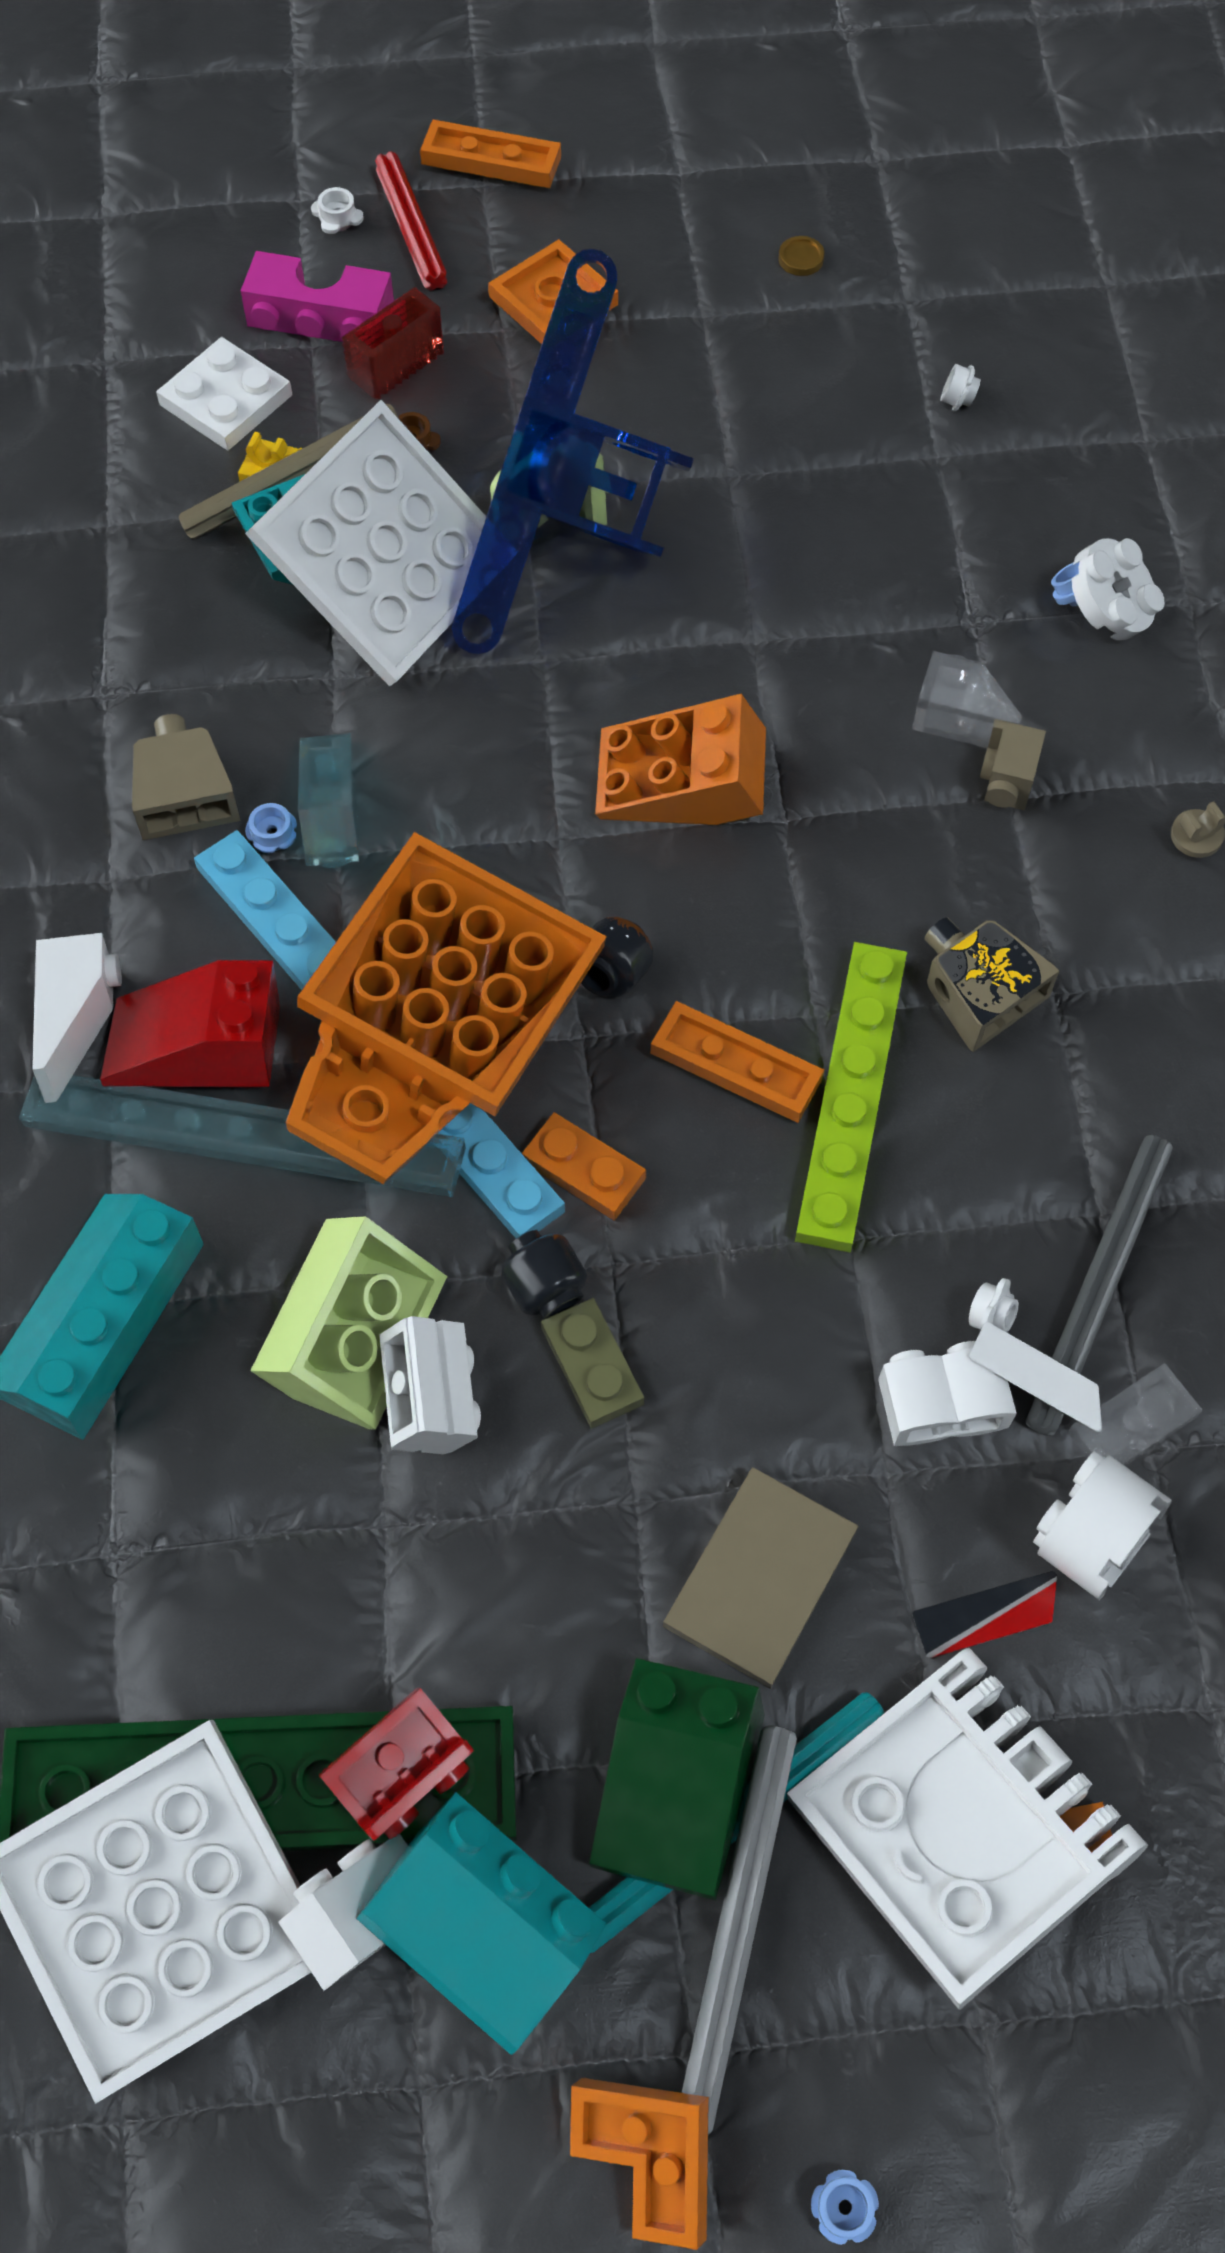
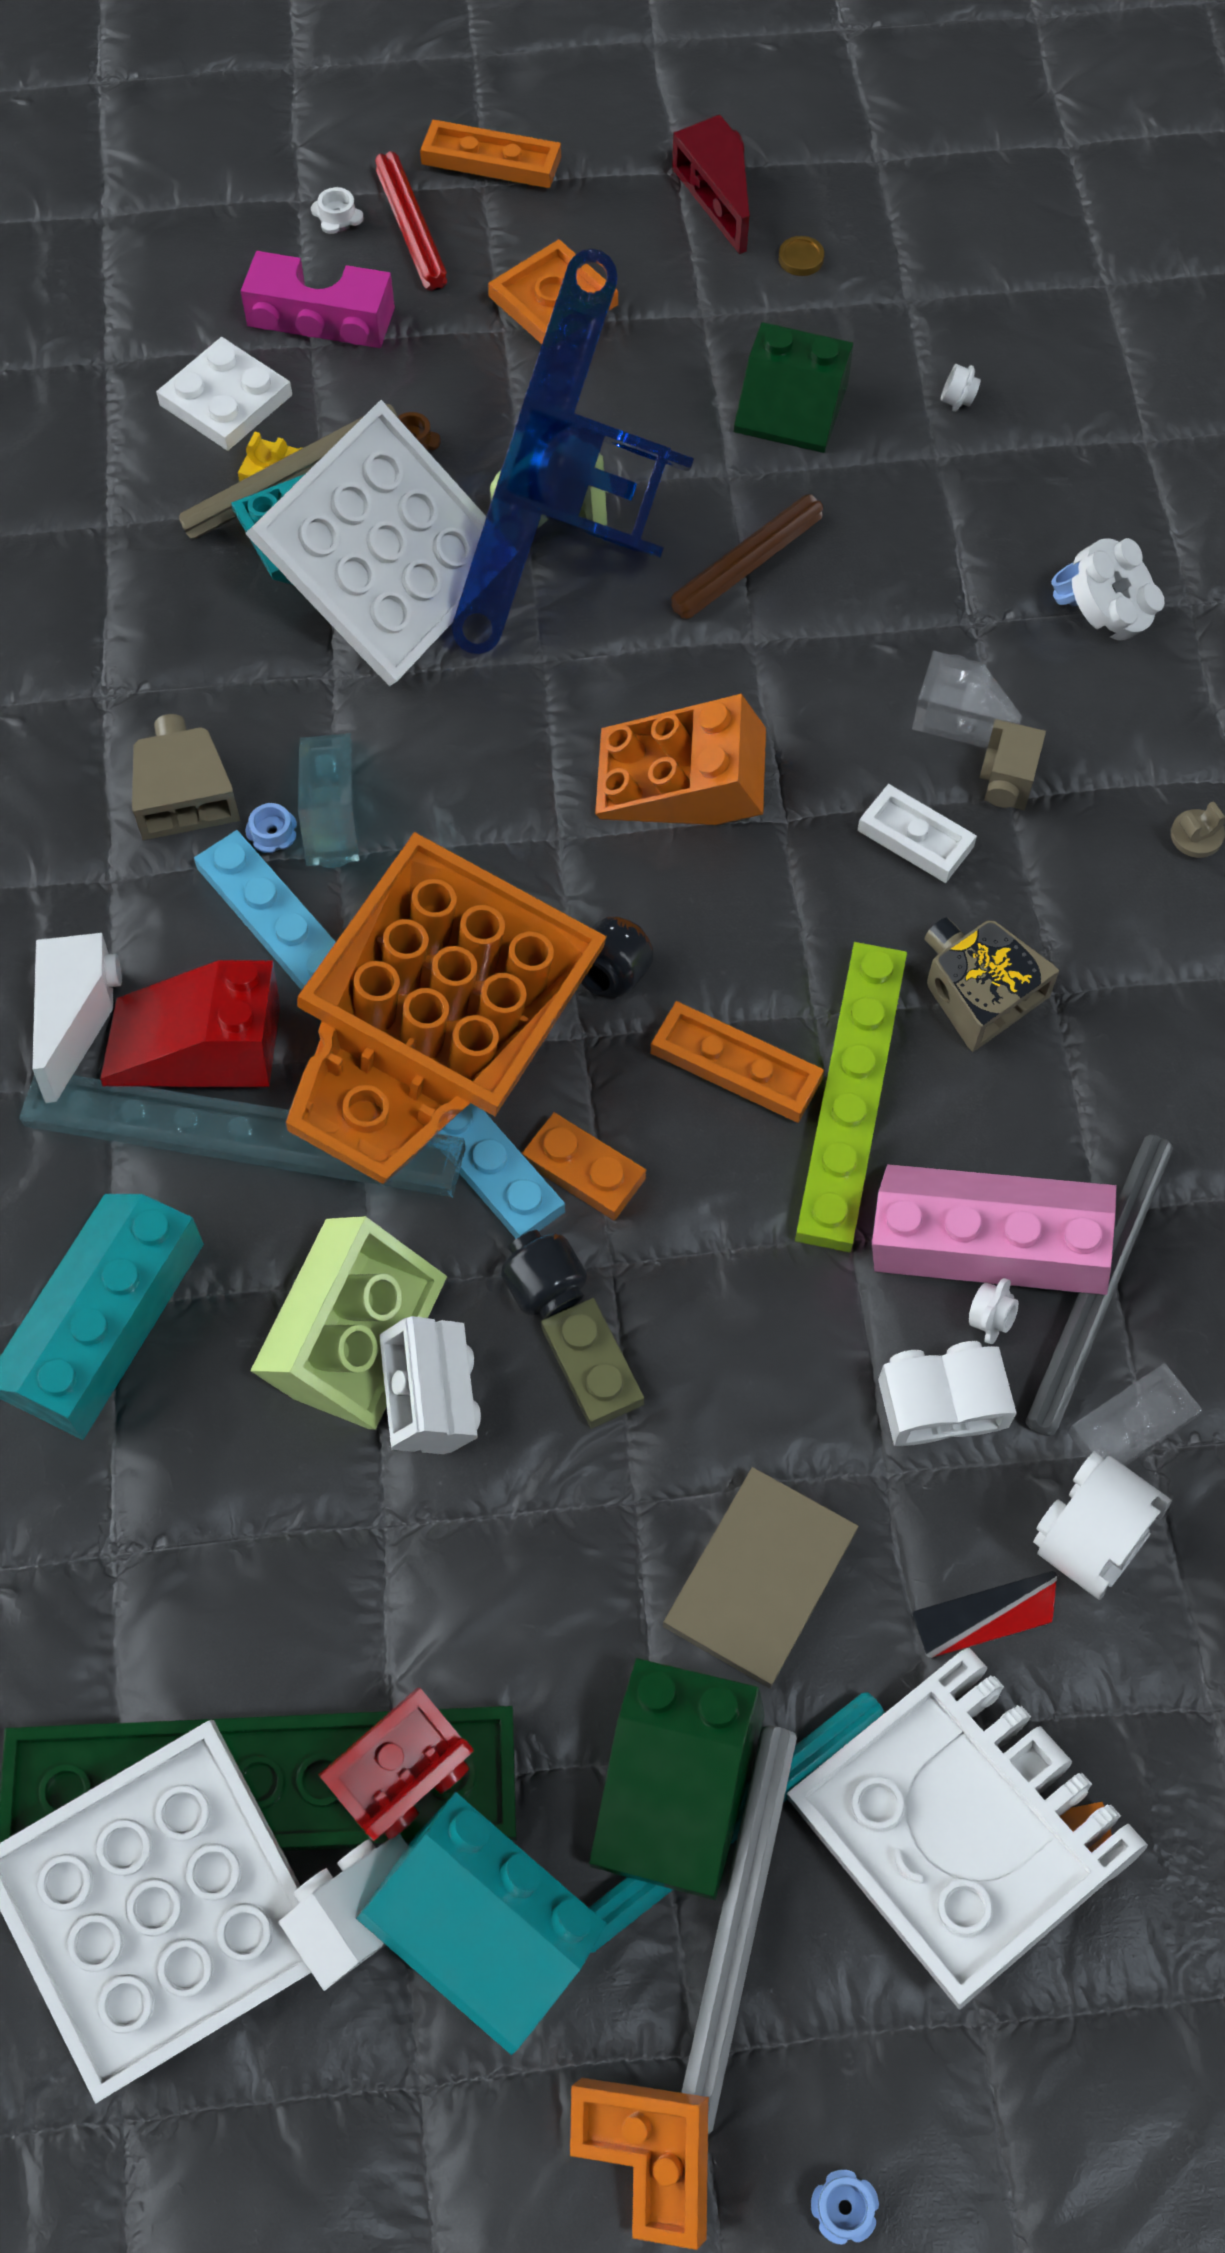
clear red brick [341,287,444,399] -> none
white sticker [969,1322,1102,1432] -> none
none -> reddish brown axle [671,494,824,620]
none -> dark red slope [672,114,750,254]
none -> dark green slope [733,322,854,453]
none -> white plate [858,784,977,883]
none -> bright pink slope [872,1164,1116,1295]

